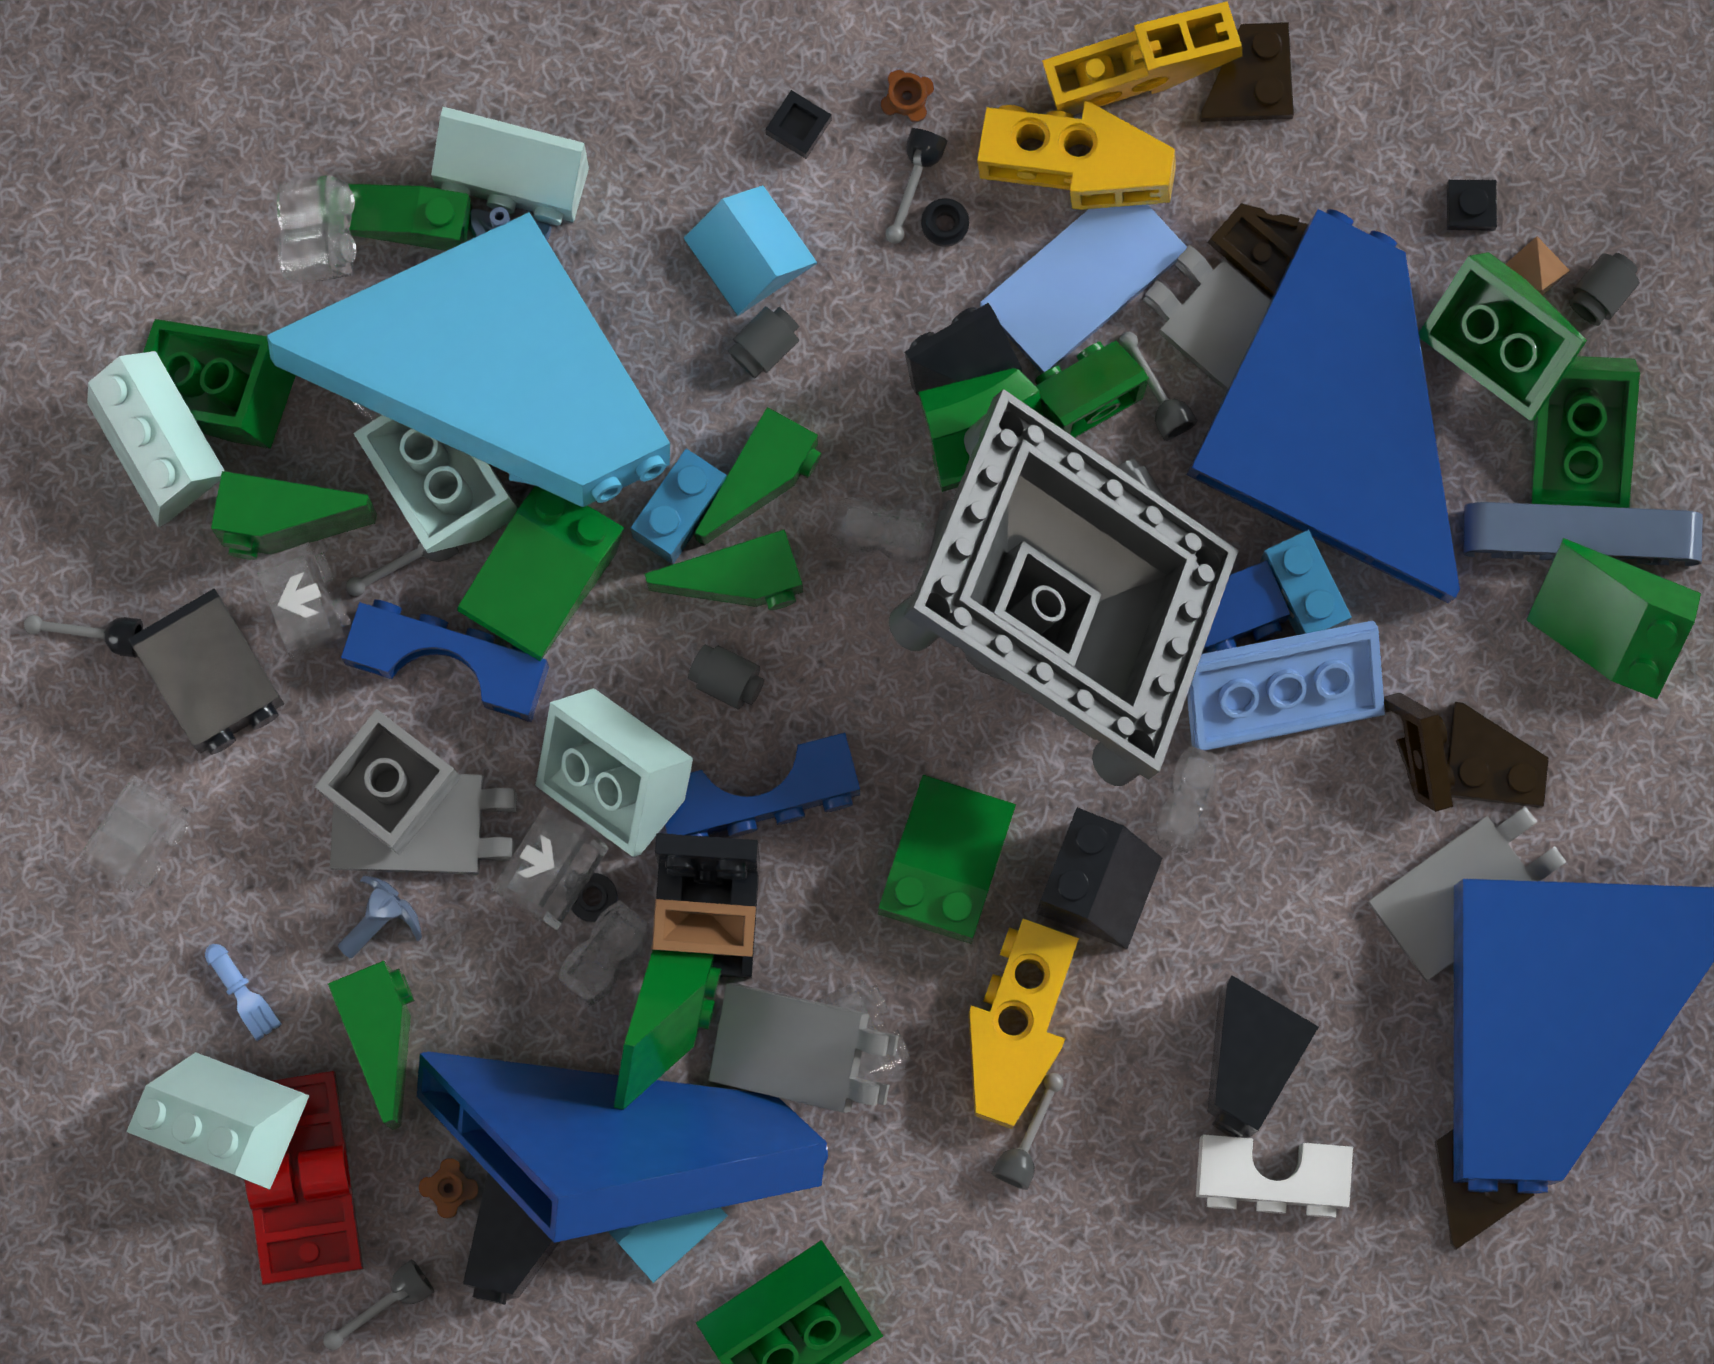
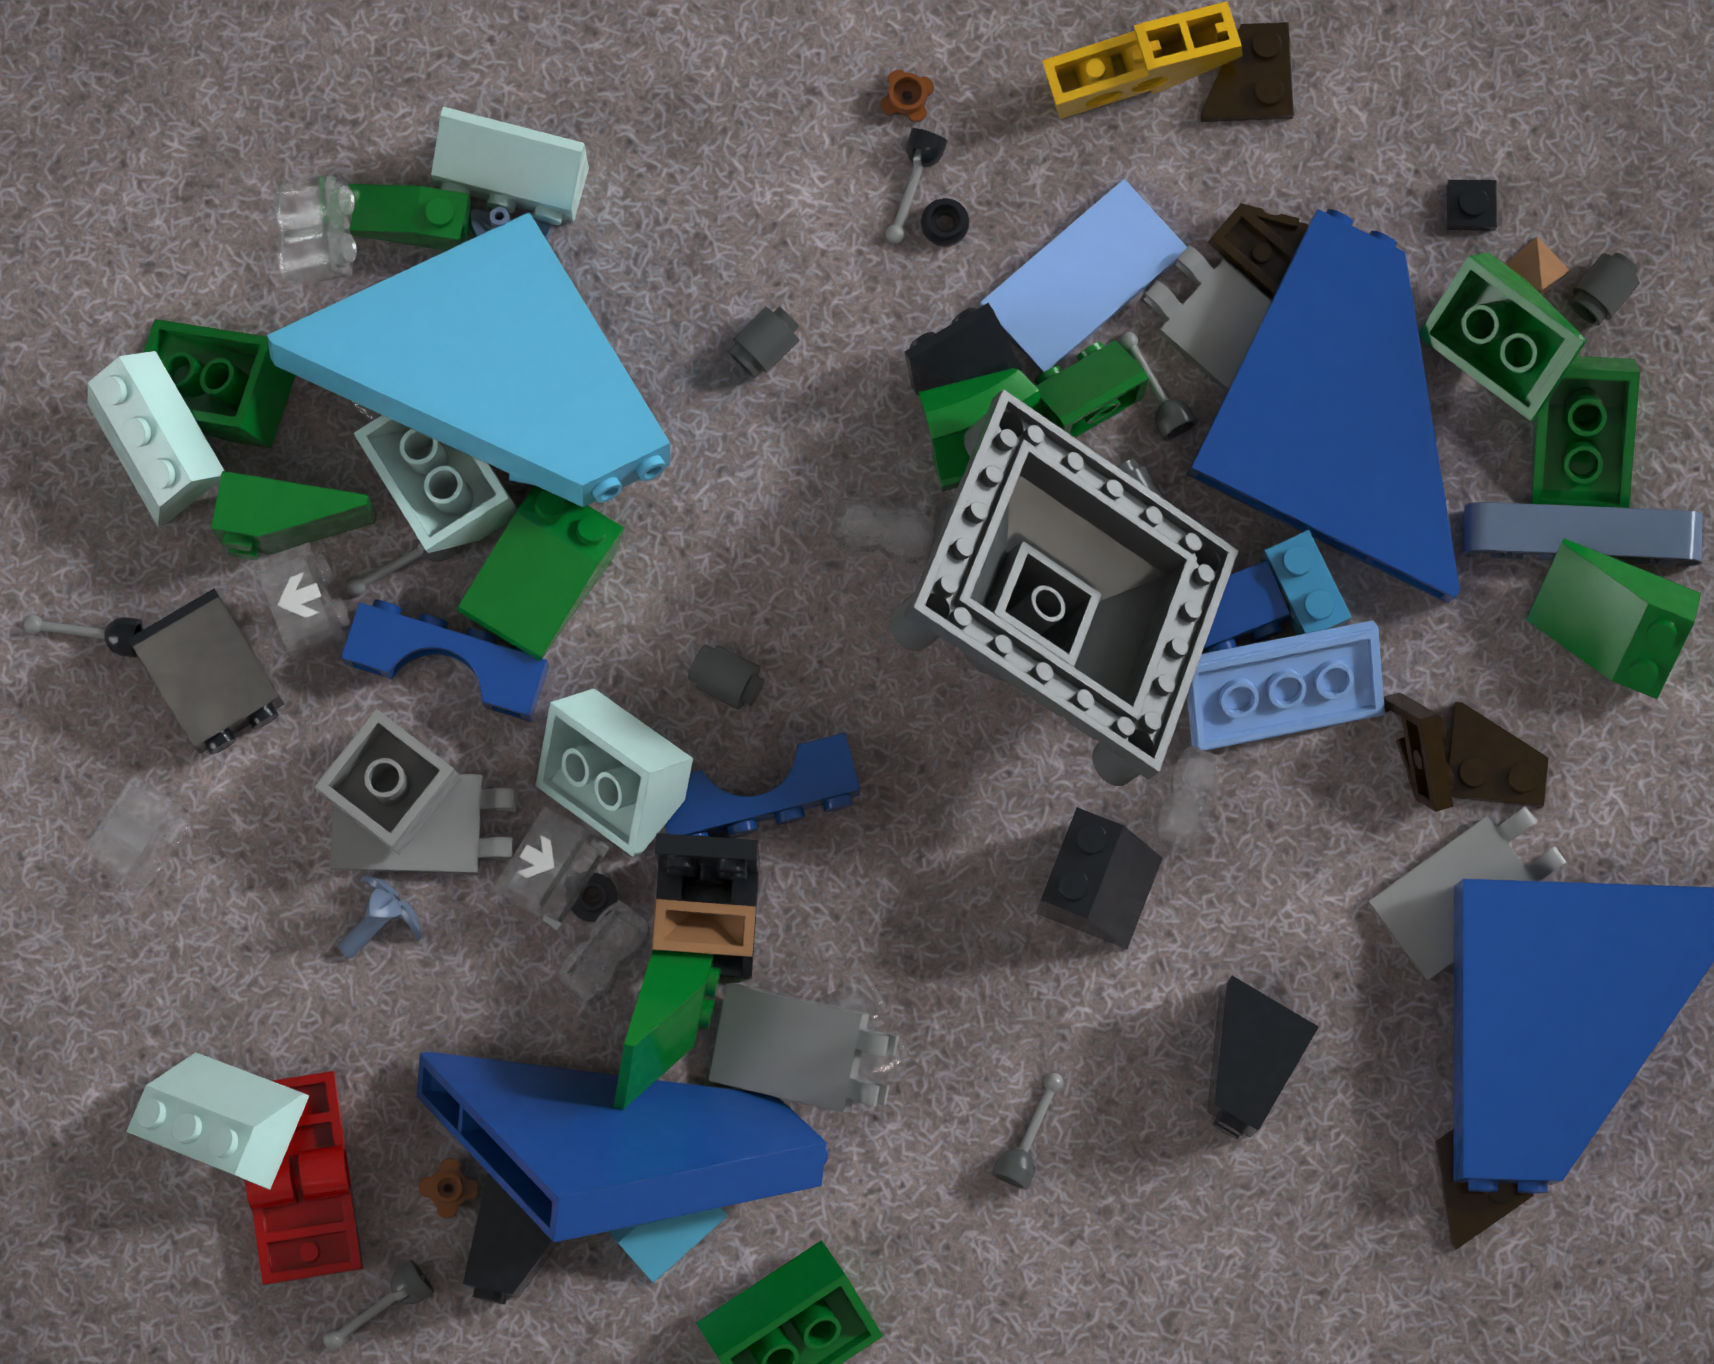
light blue piece [205,944,282,1041] -> none
green slope [328,961,415,1130] -> none
dark azure brick [630,448,727,565] -> none
green slope [644,529,803,610] -> none
medium azure slope [684,185,817,316] -> none
green slope [695,407,822,546] -> none
black plate [765,90,832,159] -> none
green slope [878,775,1016,944] -> none
yellow brick [968,919,1079,1129] -> none
yellow brick [977,101,1176,210] -> none
white arch [1196,1134,1353,1218] -> none

